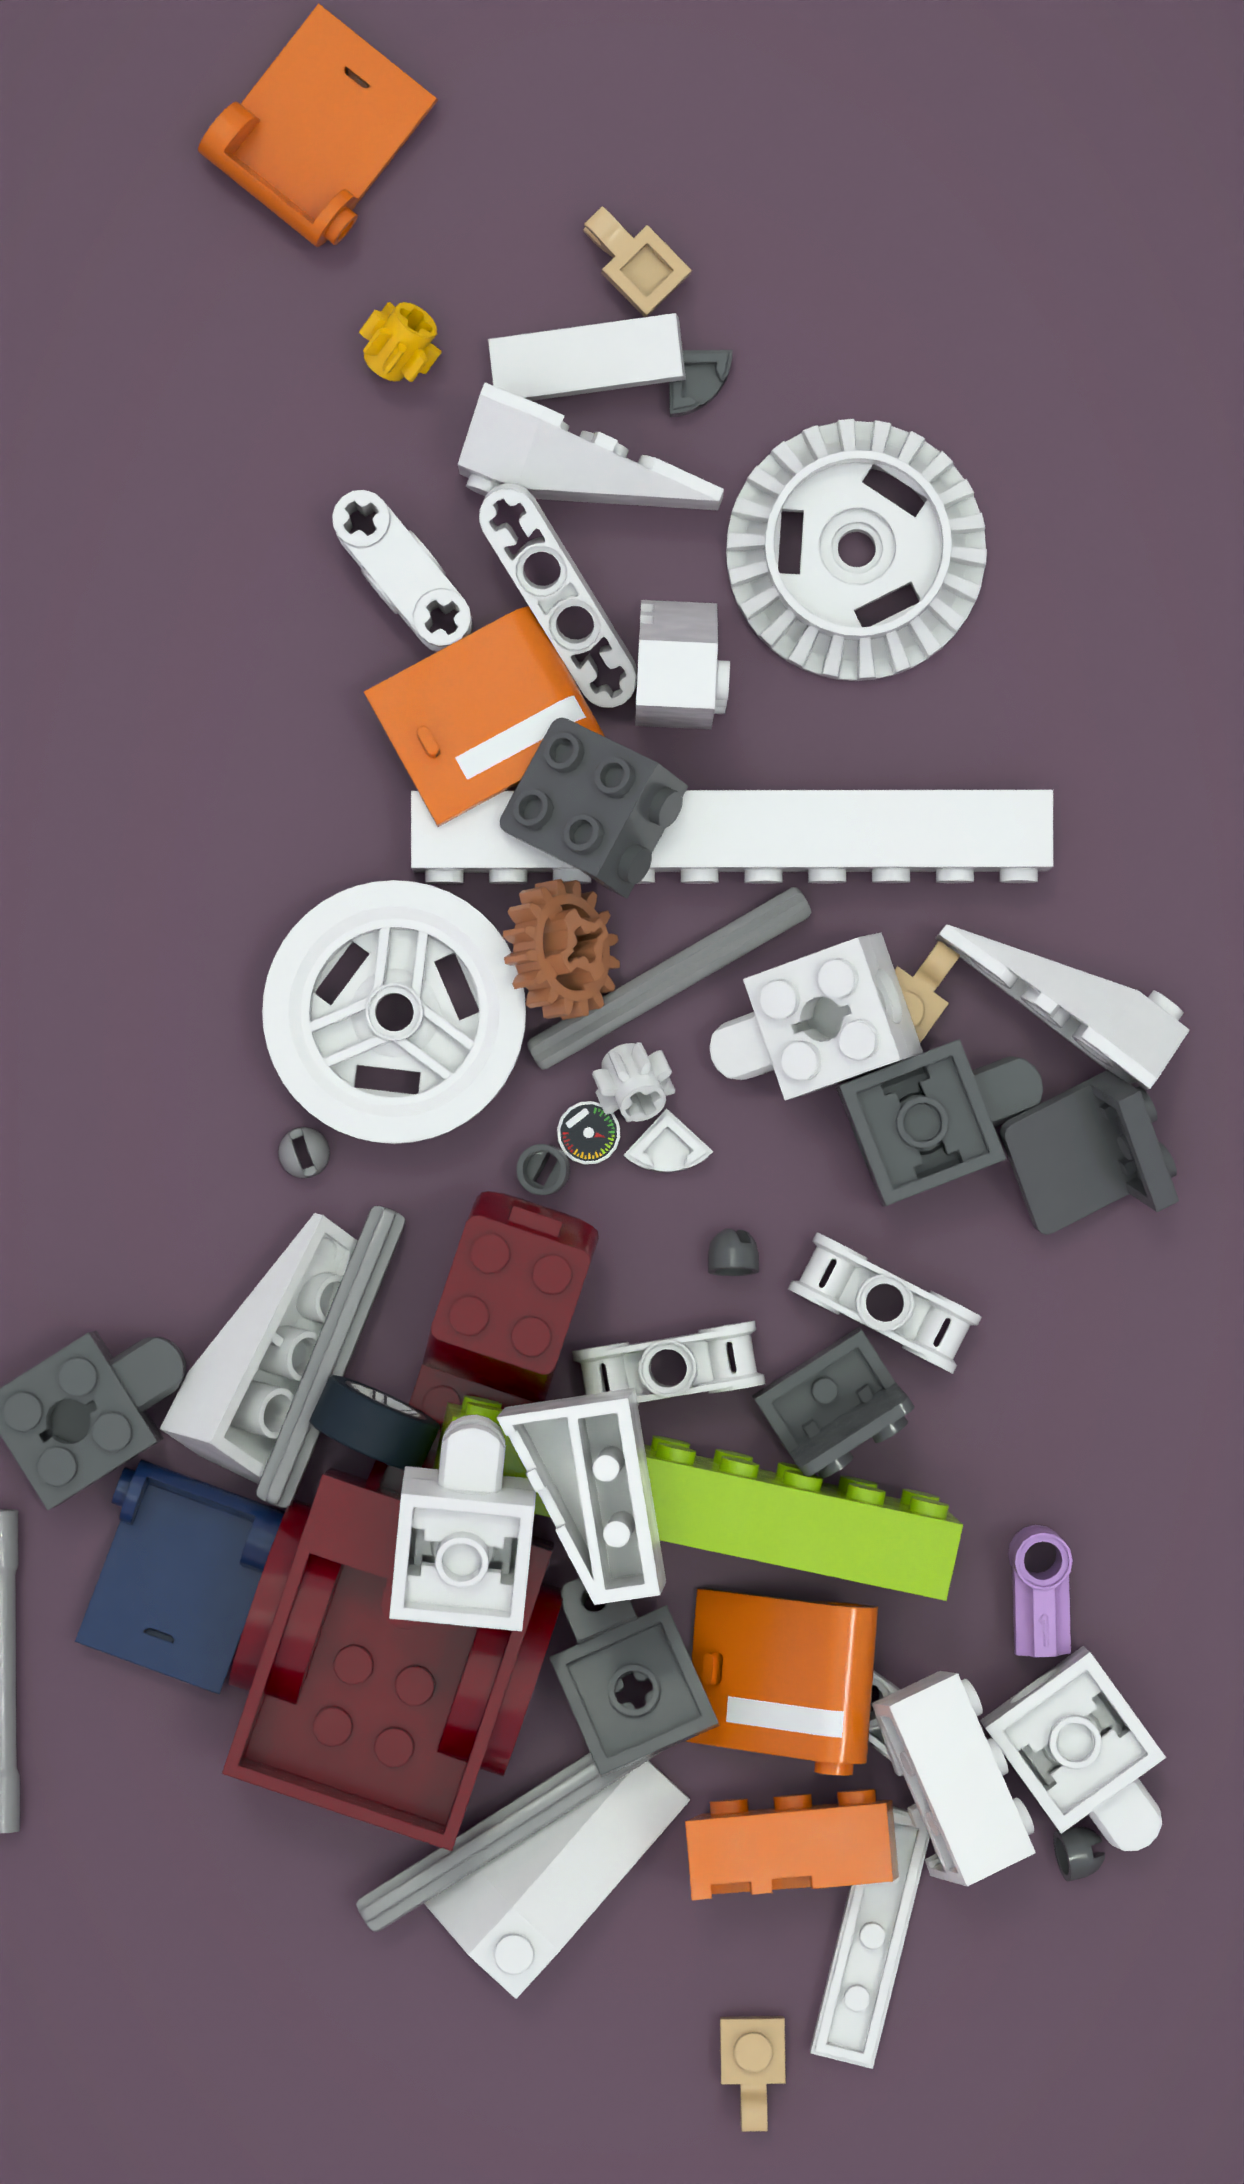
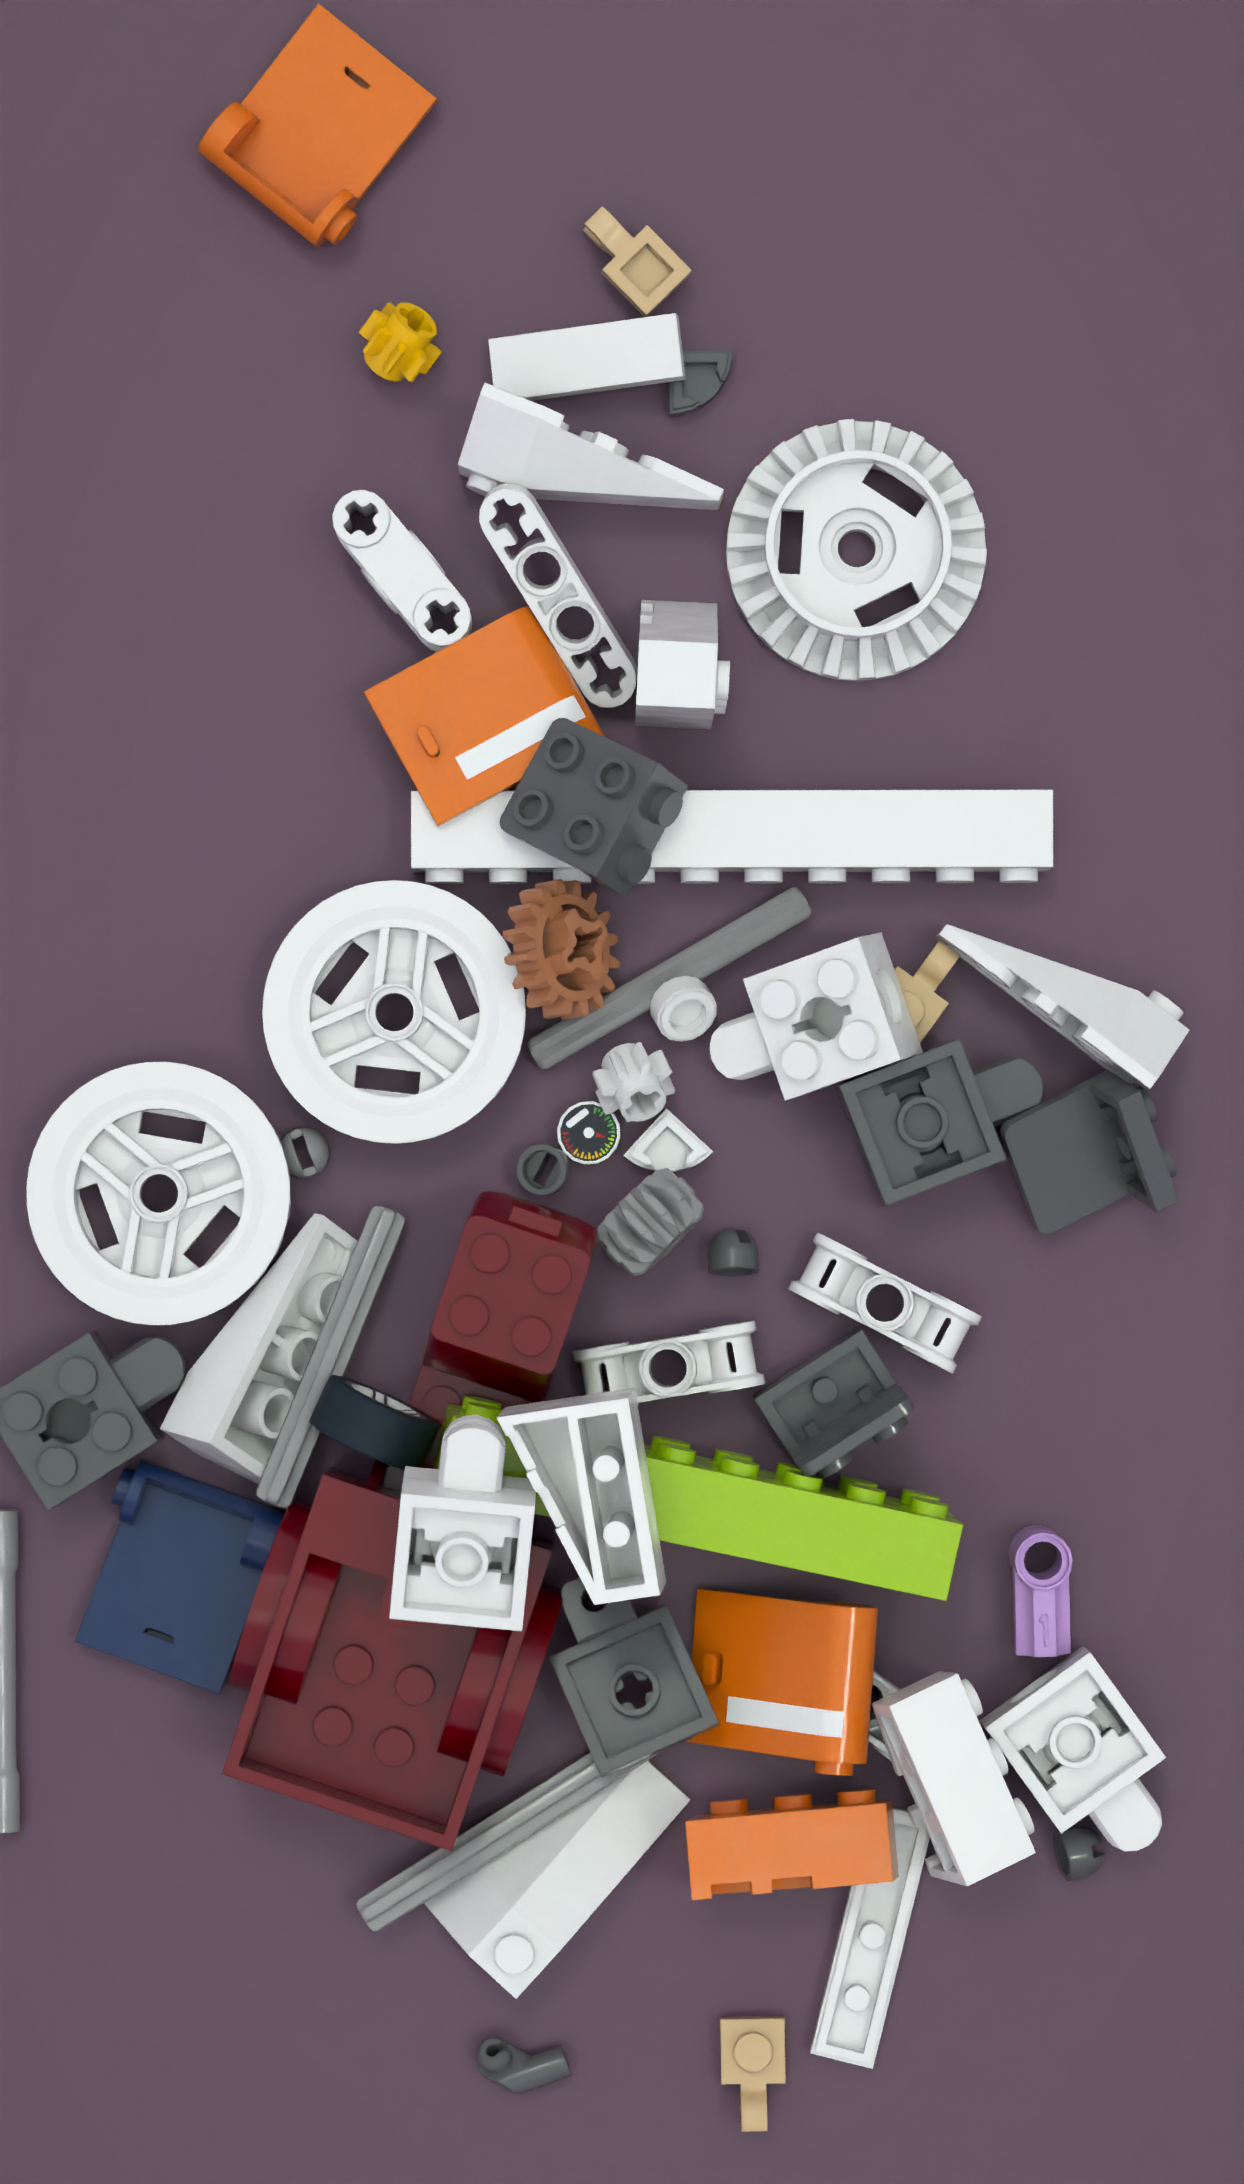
none -> white gear [26,1062,291,1325]
none -> dark grey arm [476,2036,572,2094]
none -> light grey gear [597,1168,704,1276]
none -> white tile [650,976,717,1042]

